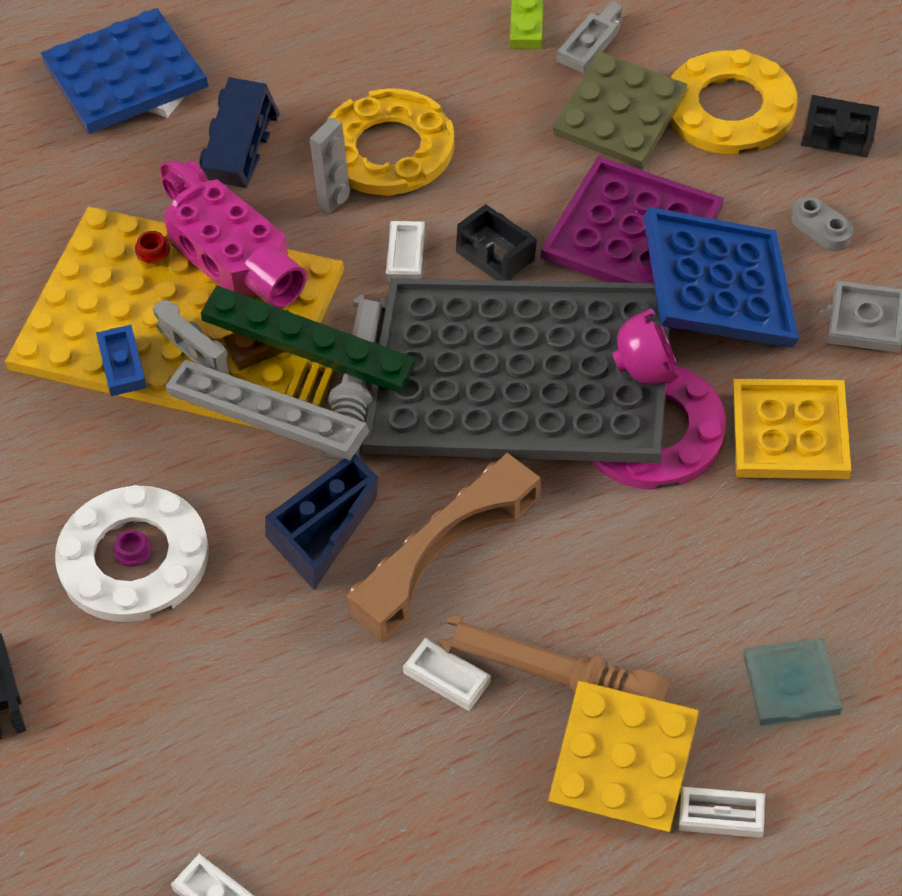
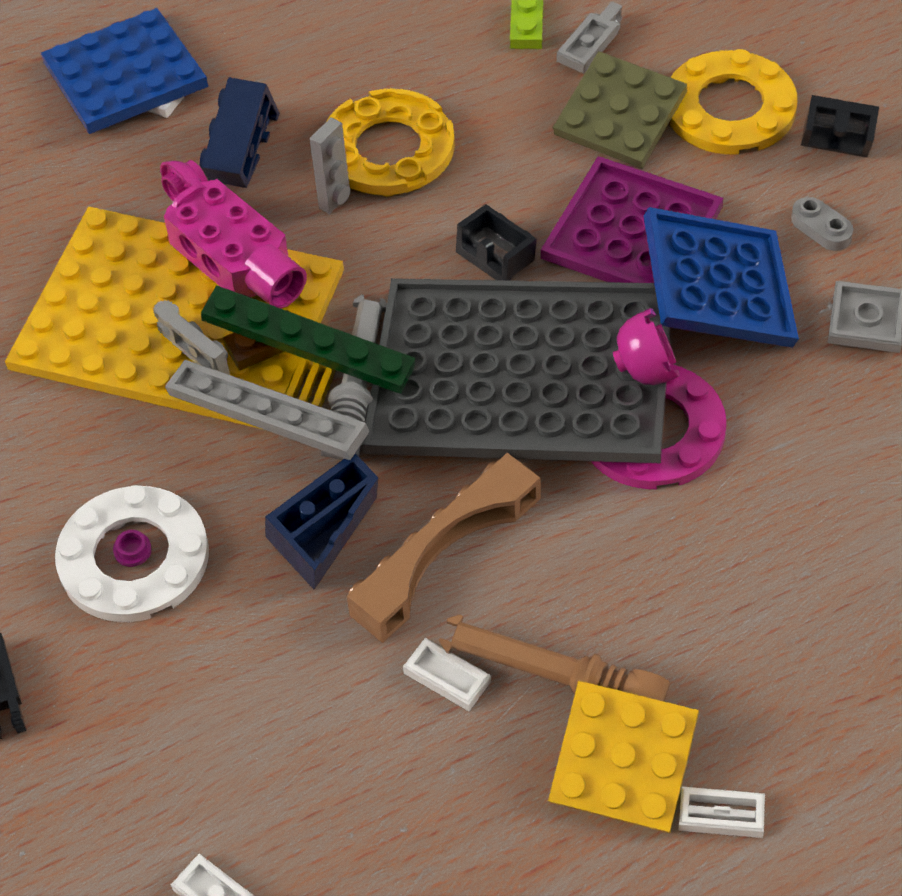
blue plate [96,324,147,396] -> none
red plate [135,231,170,264] -> none
white tile [386,221,425,282] -> none
yellow plate [733,379,851,479] -> none
clear light blue plate [743,638,842,726] -> none

